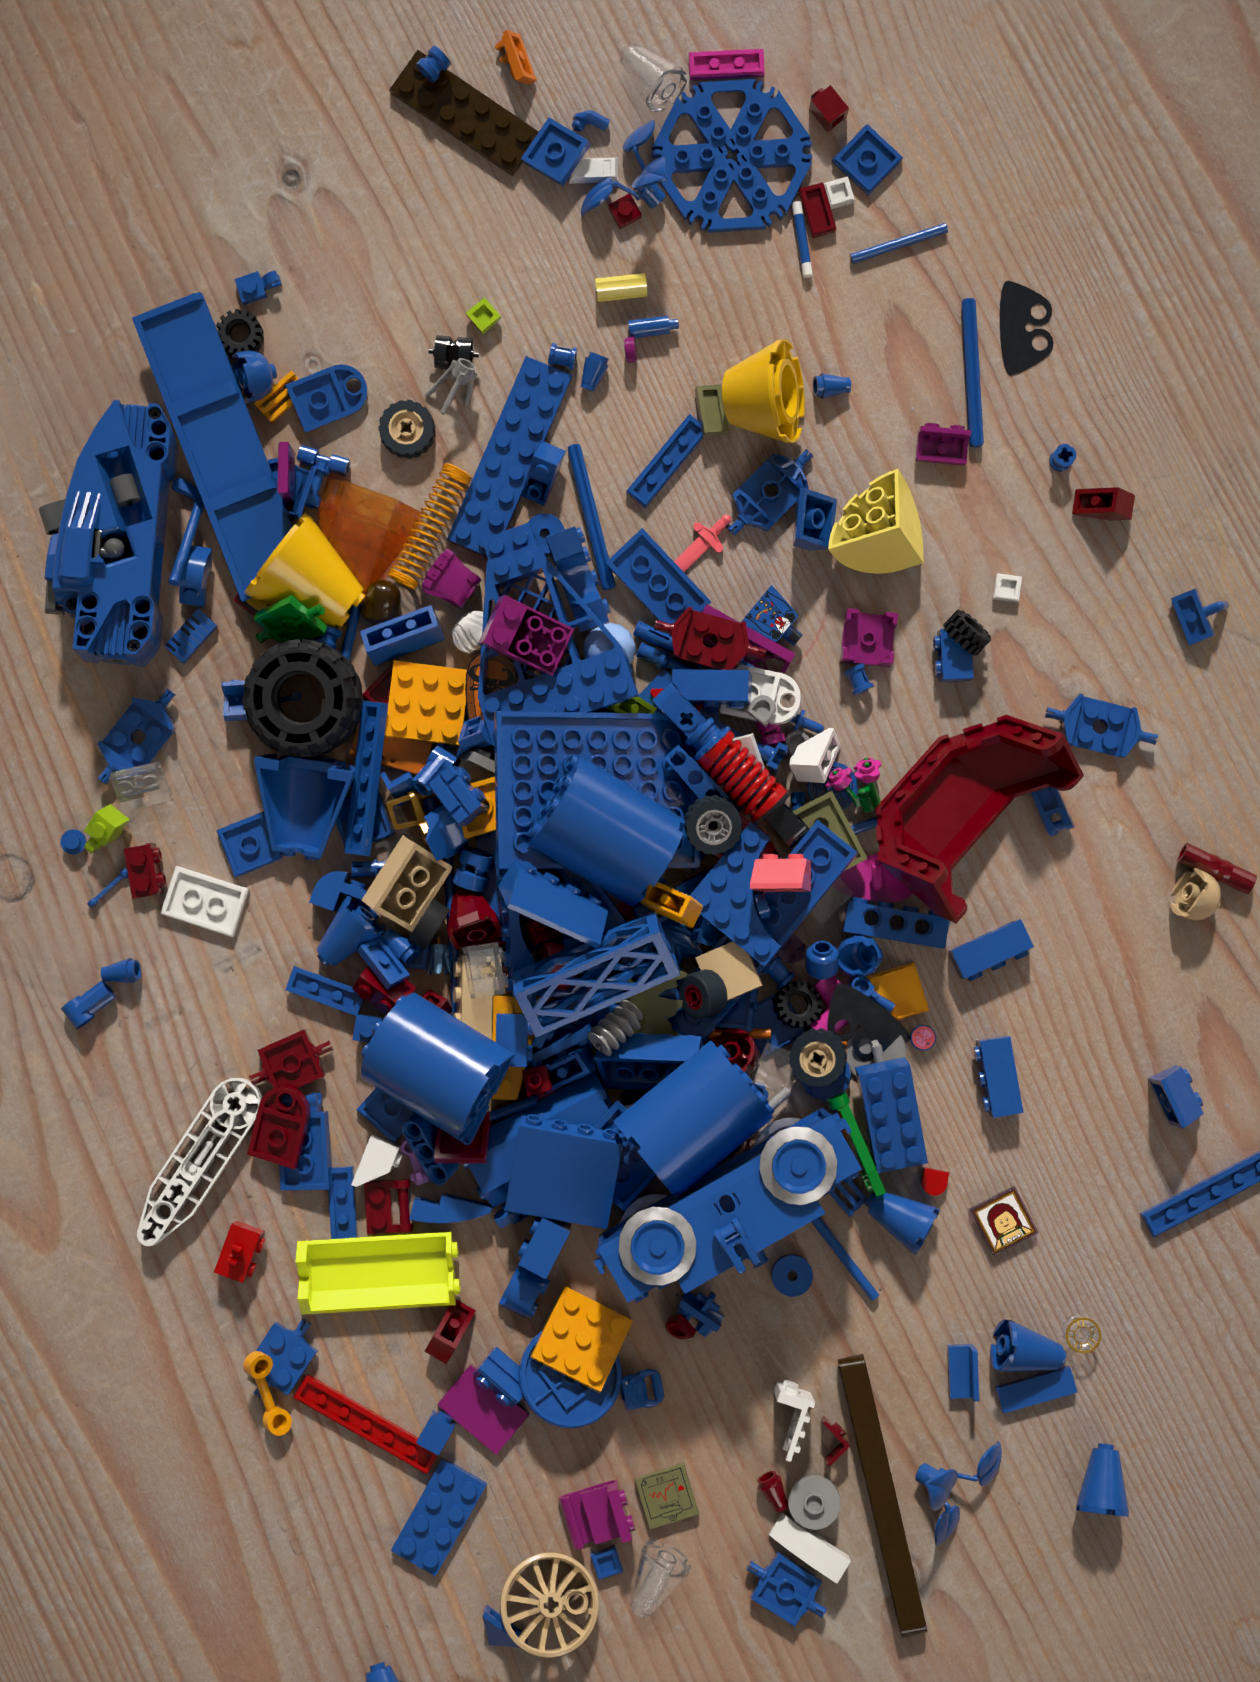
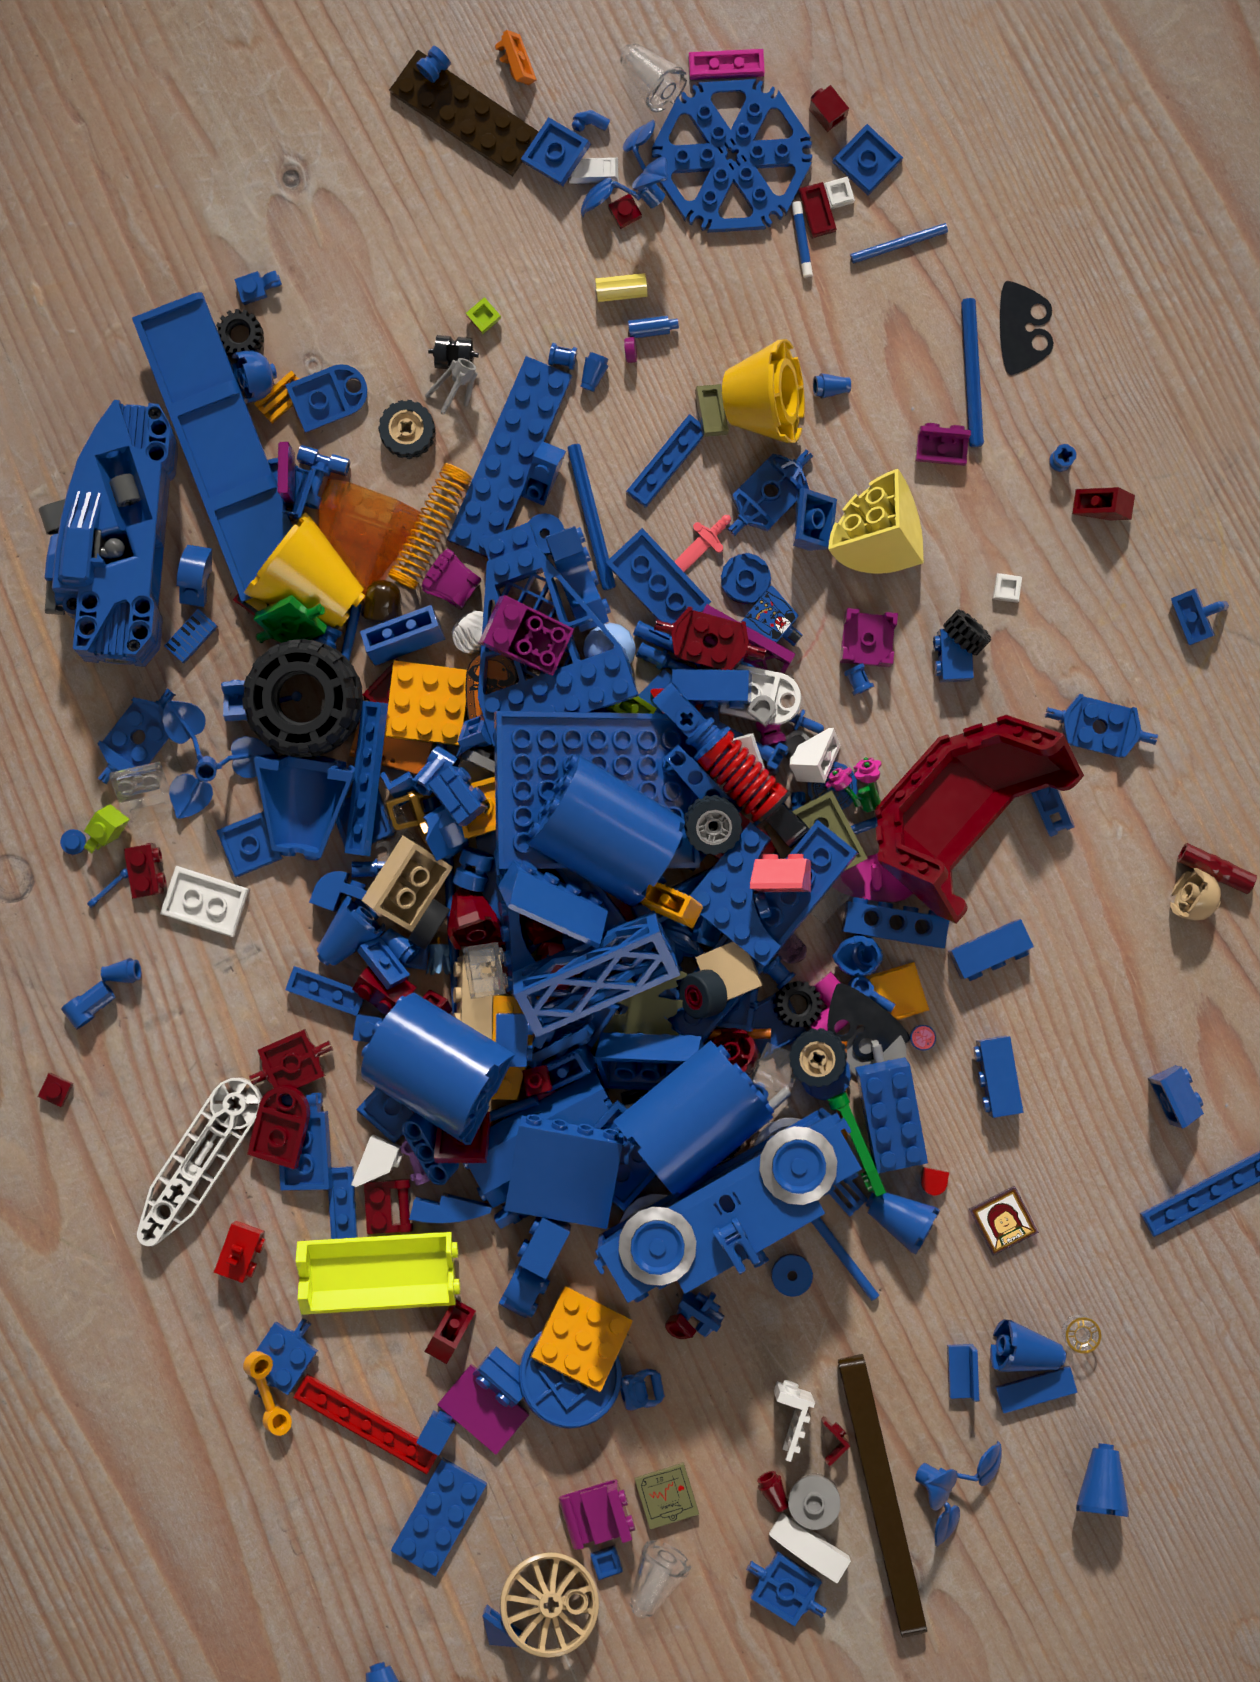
blue piece [168,478,205,586] -> none
light grey piece [588,1000,643,1056] -> none
blue head [805,941,839,980] -> none
none -> dark red plate [37,1073,74,1107]
none -> blue plant [163,700,274,819]
none -> blue tile [721,553,771,604]

